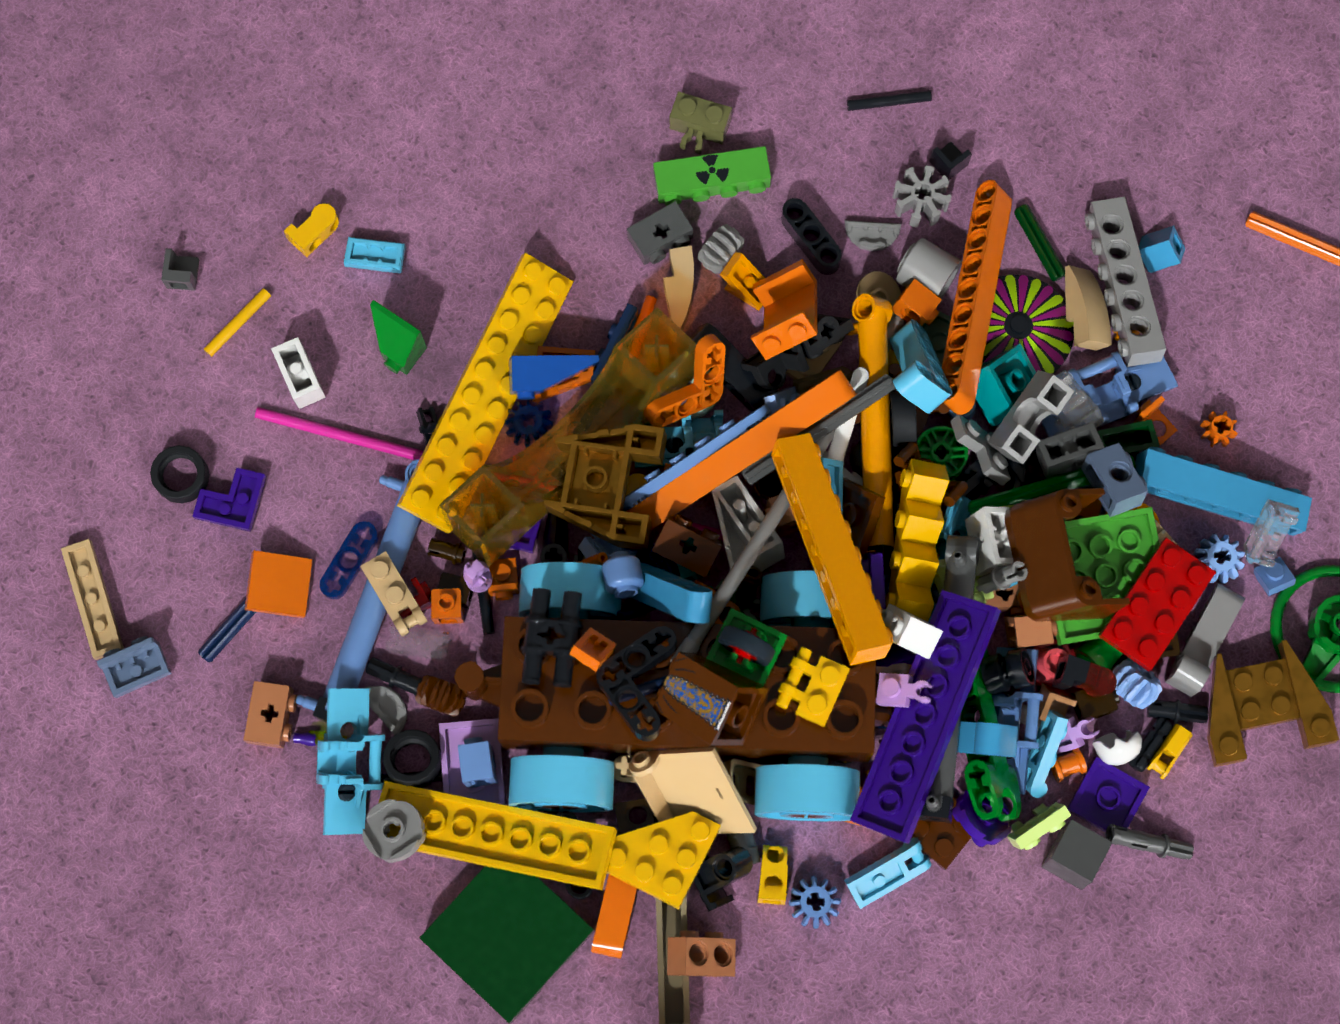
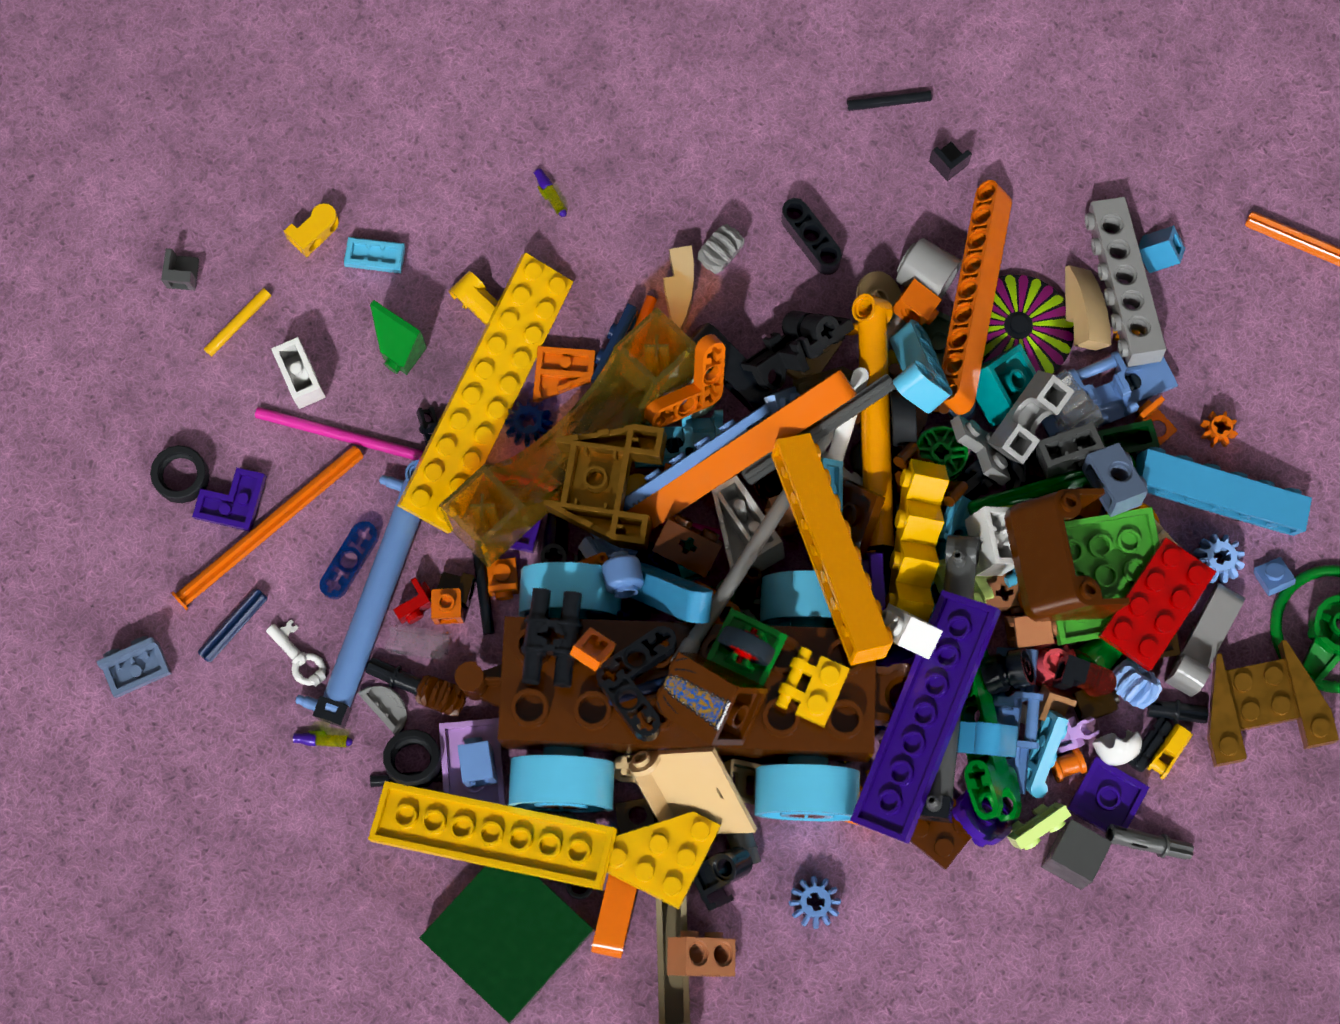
tan plate [61,539,124,660] -> none
nougat brick [243,681,297,749] -> none
orange tile [244,550,312,618] -> none
medium azure piece [316,688,385,835] -> none
tan plate [360,551,428,637] -> none
light grey plate [362,799,426,863] -> none
dark brown pin [427,537,467,565] -> none
lavender hinge [463,559,493,593] -> none
blue slope [509,355,599,400] -> none
dark grey brick [627,201,693,265] -> none
bright green brick [653,146,771,206] -> none
olive brick [669,91,732,154] -> none
light orange slope [720,252,765,311] -> none
orange panel [751,259,818,360] -> none
yellow leg [757,845,788,905] -> none
light grey tile [844,220,902,251] -> none
medium azure plate [844,838,932,909] -> none
lavender plate [876,673,933,708] -> none
light grey gear [892,165,952,228] -> none
light grey axle [976,561,1028,594] -> none
dark green axle [1014,204,1065,281] -> none
clear hinge [1243,499,1300,567] -> none
none -> orange axle [171,446,364,611]
none -> white piece [266,620,326,687]
none -> yellow piece [448,271,498,325]
none -> piece [534,168,567,217]

